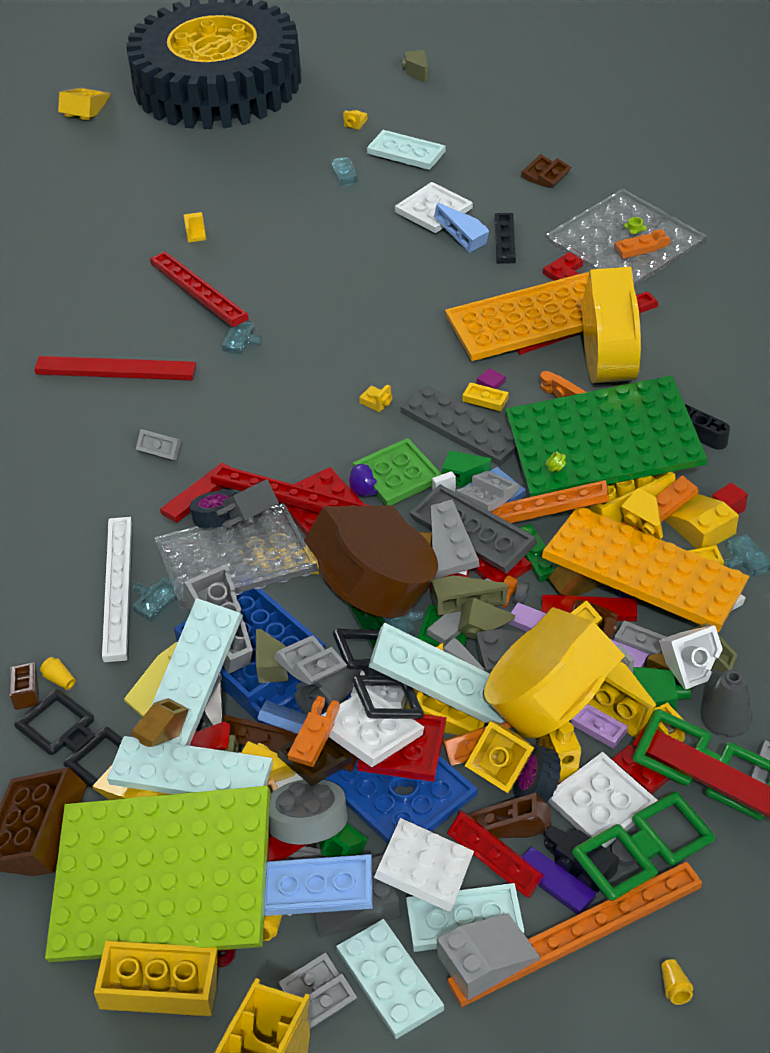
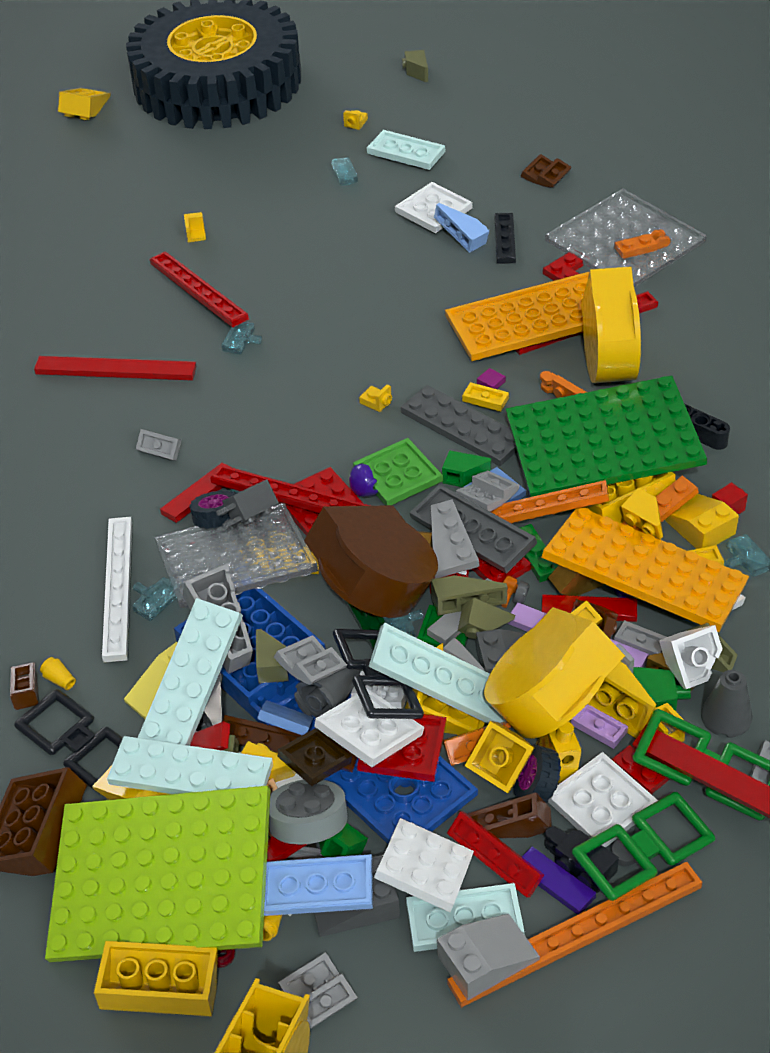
pearl gold slope [131,698,189,747] -> none
orange hinge [288,696,340,767] -> none
light aqua plate [336,919,444,1039] -> none
white tile [432,472,456,492] -> none
lime plate [545,451,566,472] -> none
lime plate [624,217,647,234] -> none
yellow cone [661,959,693,1005] -> none

